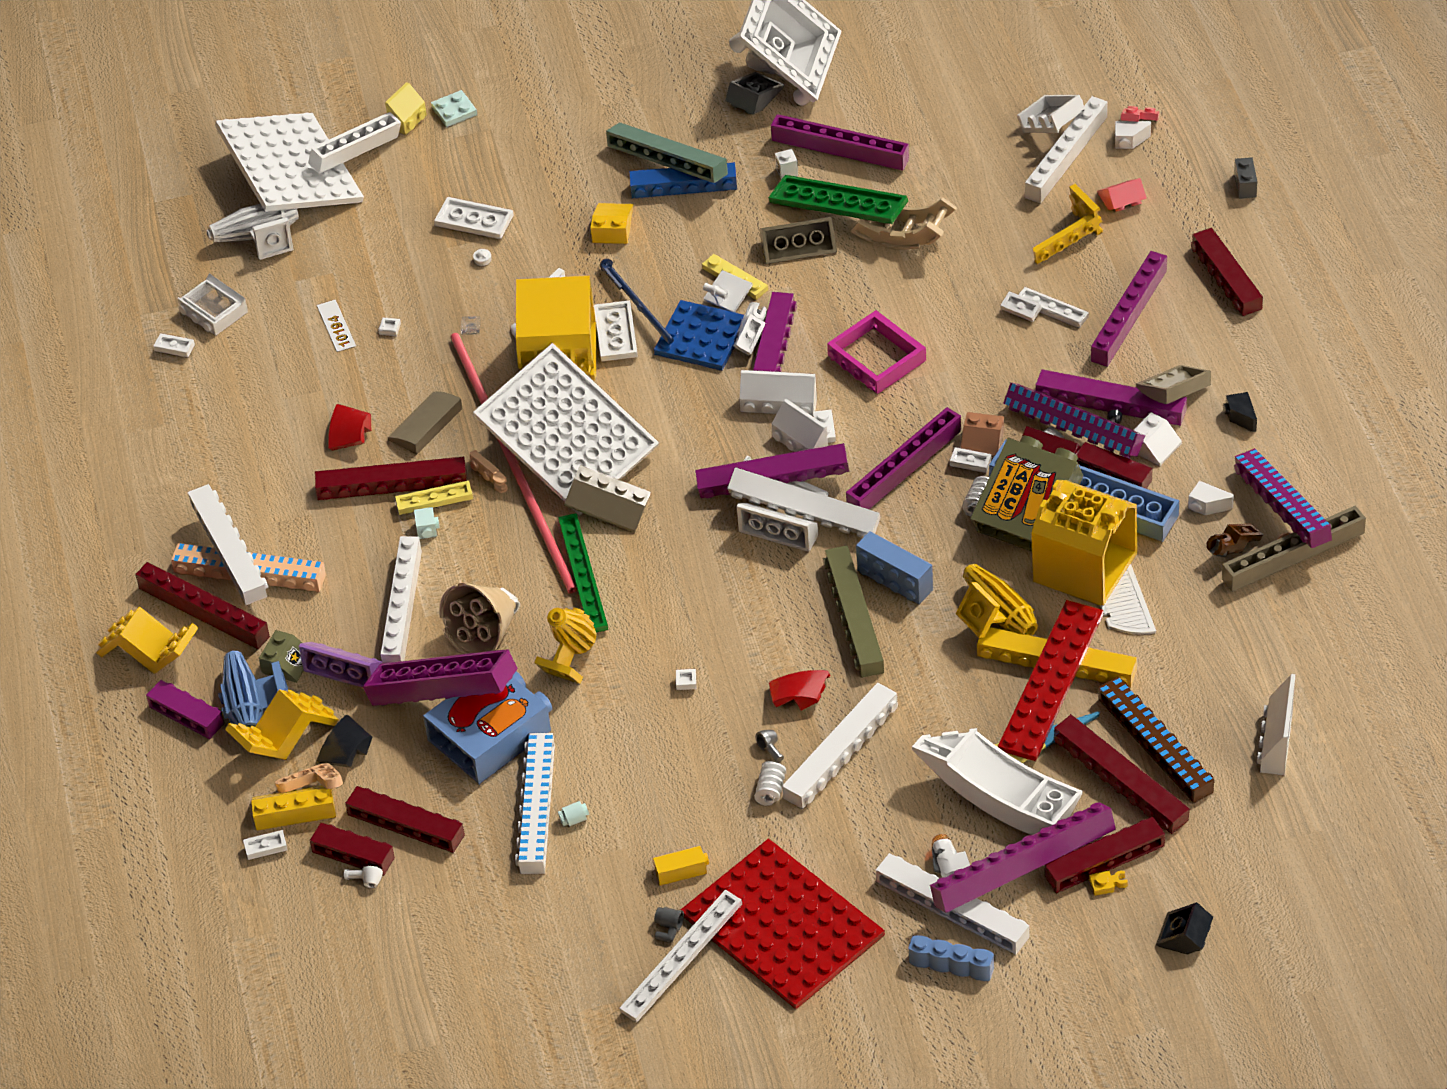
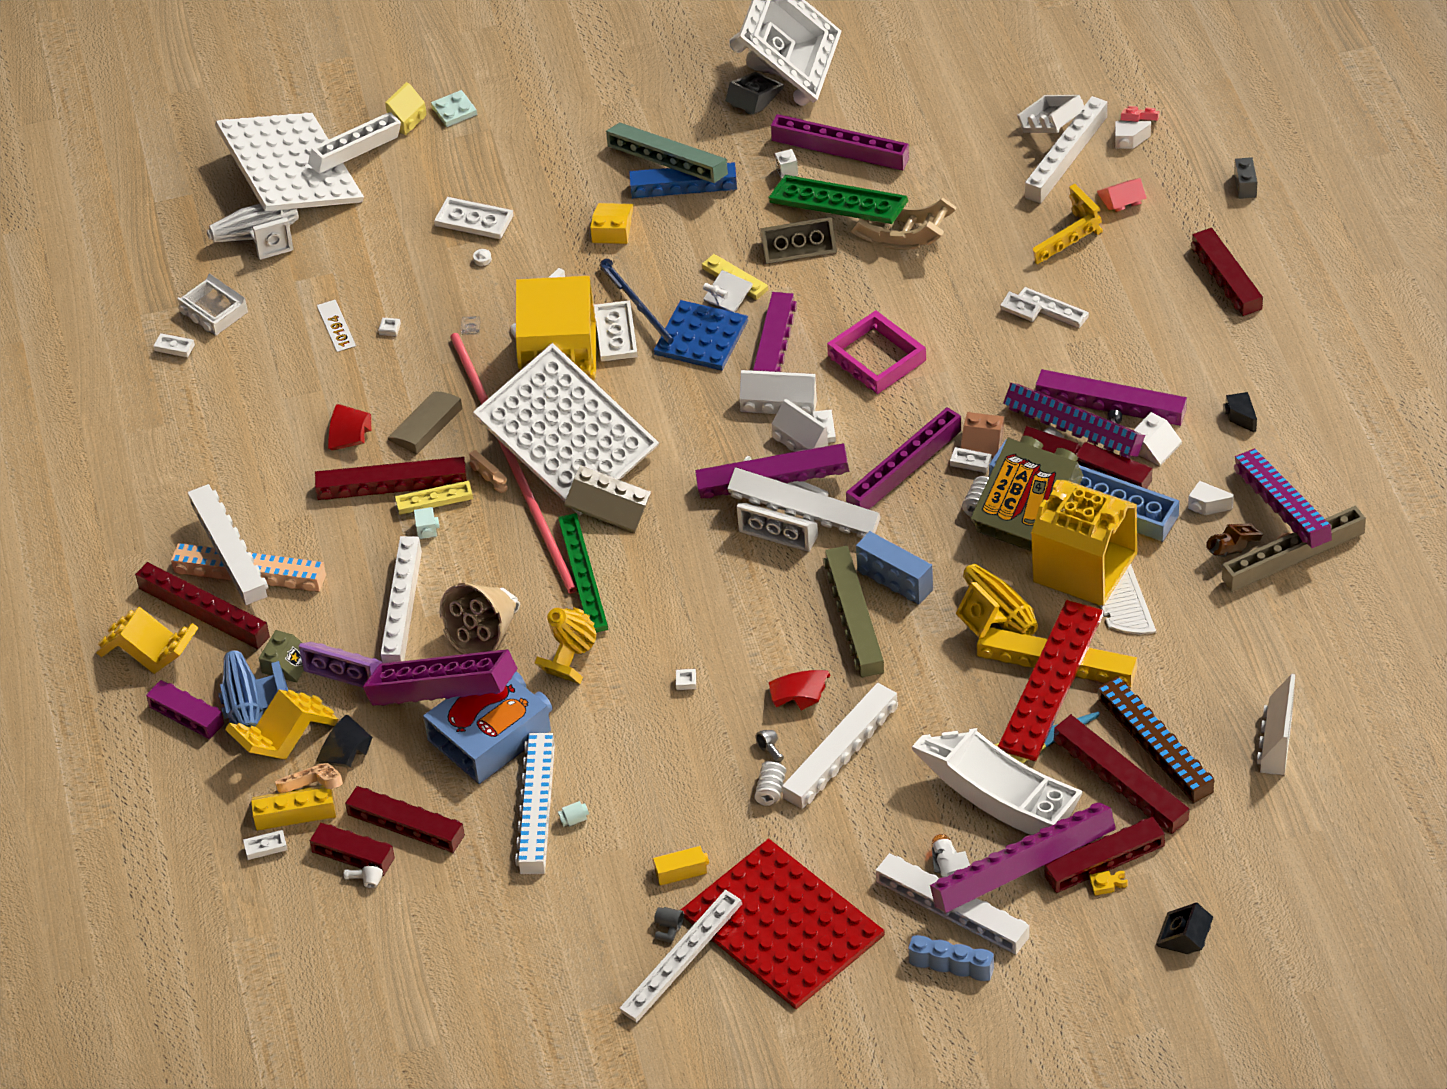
white plate [733,302,767,356] -> none
magenta brick [1091,251,1167,367] -> none
dark tan slope [1136,365,1211,404] -> none

